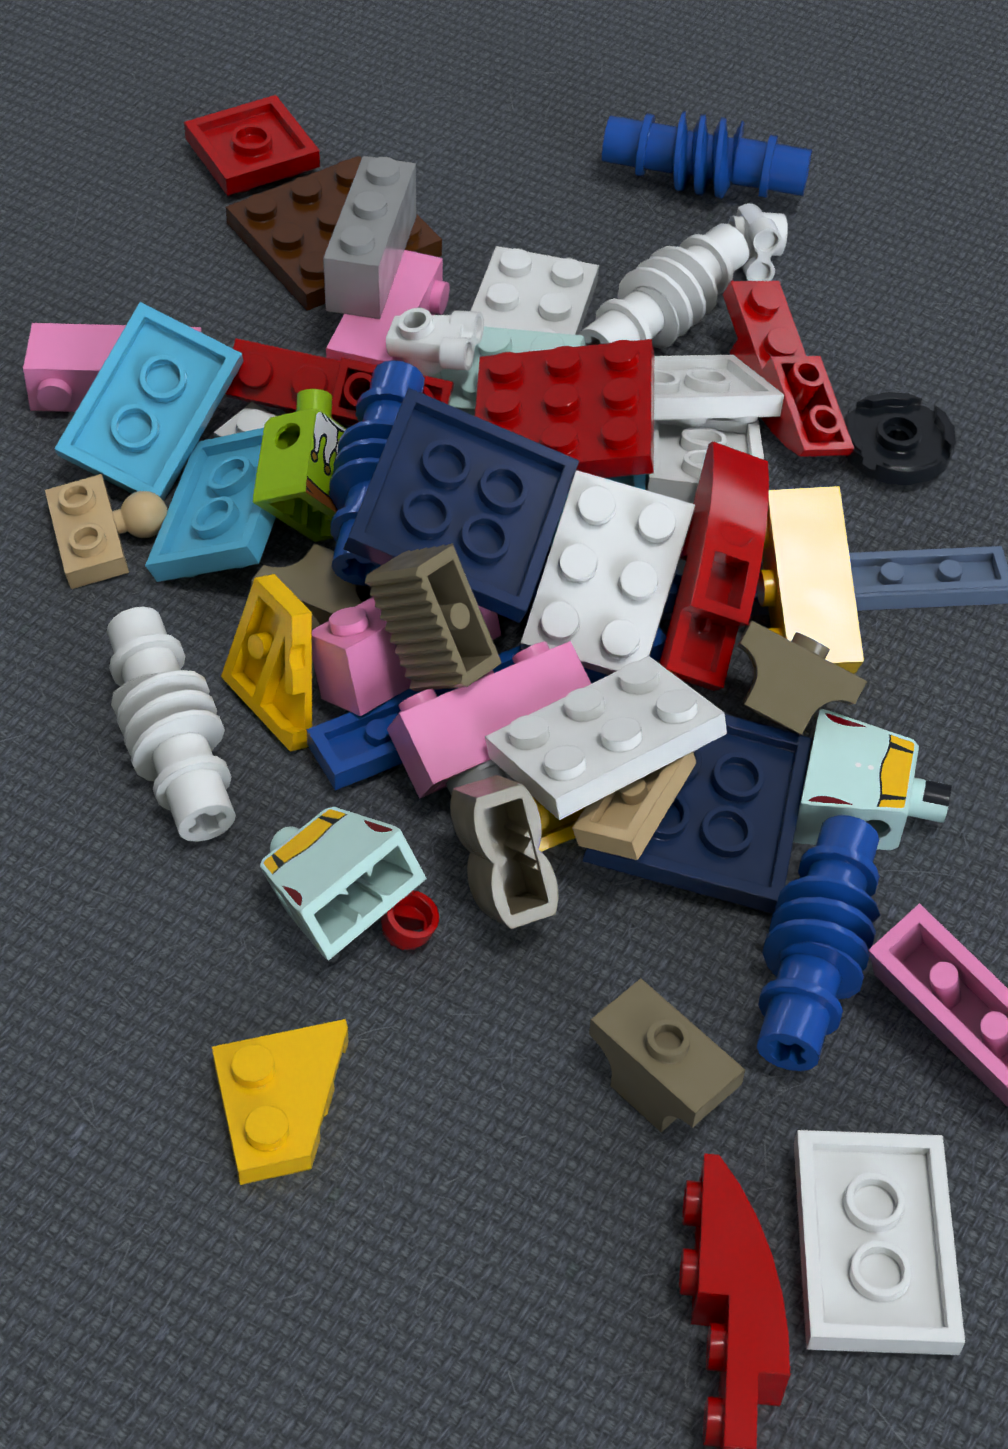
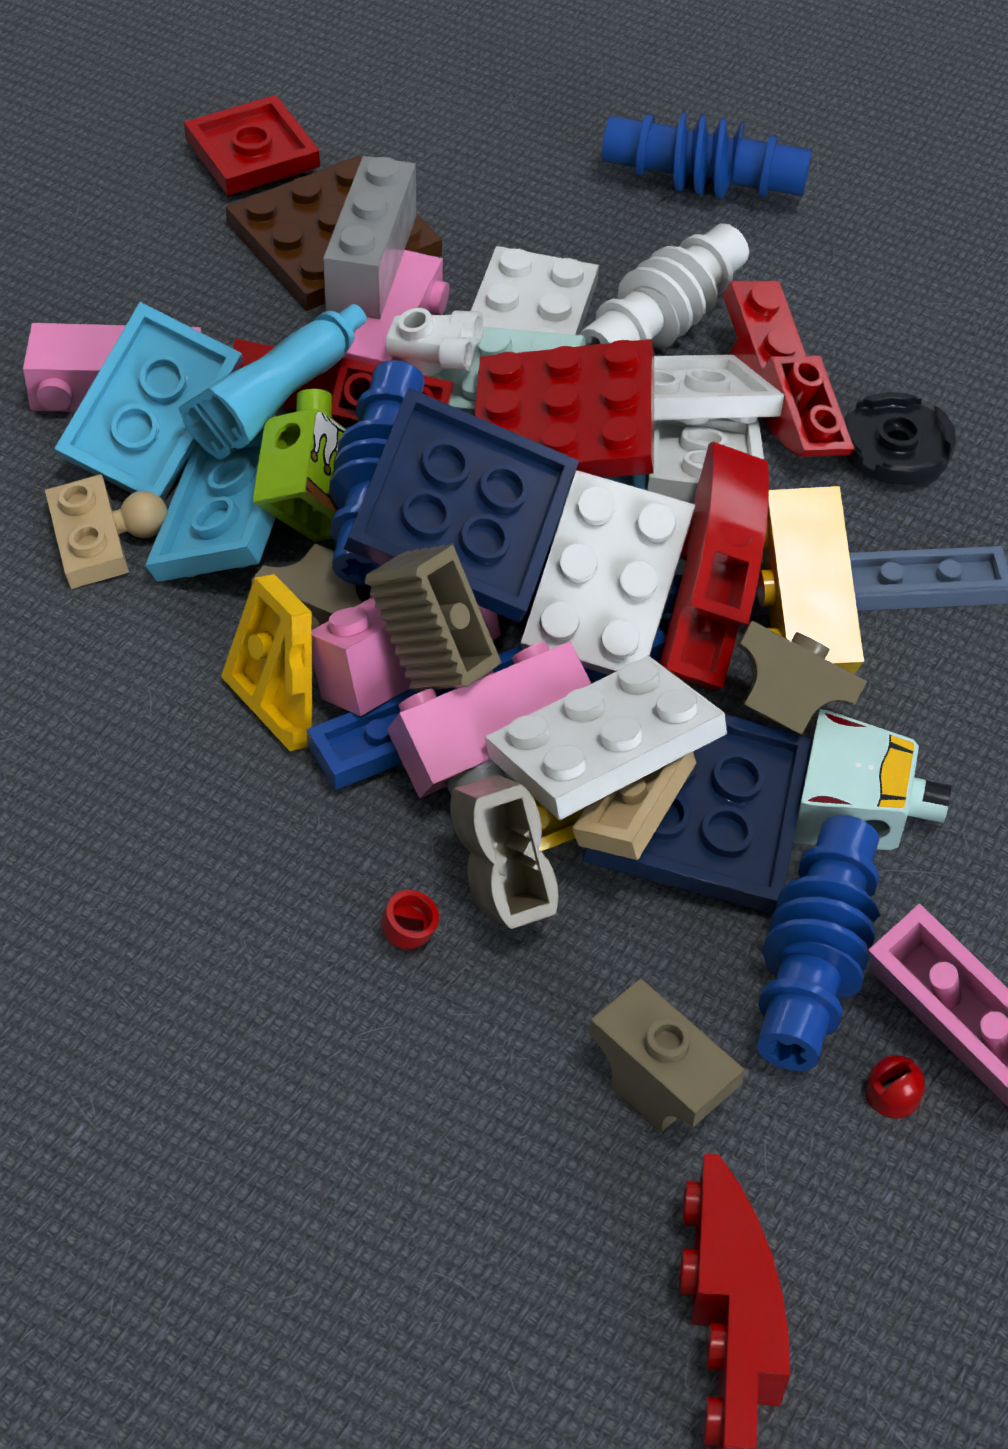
white piece [106,607,236,842] -> none
yellow wing [212,1019,348,1185] -> none
light aqua torso [260,807,427,961] -> none
white plate [728,204,788,281] -> none
white plate [794,1130,965,1355] -> none
none -> medium azure piece [178,304,367,460]
none -> red hinge [865,1054,925,1118]

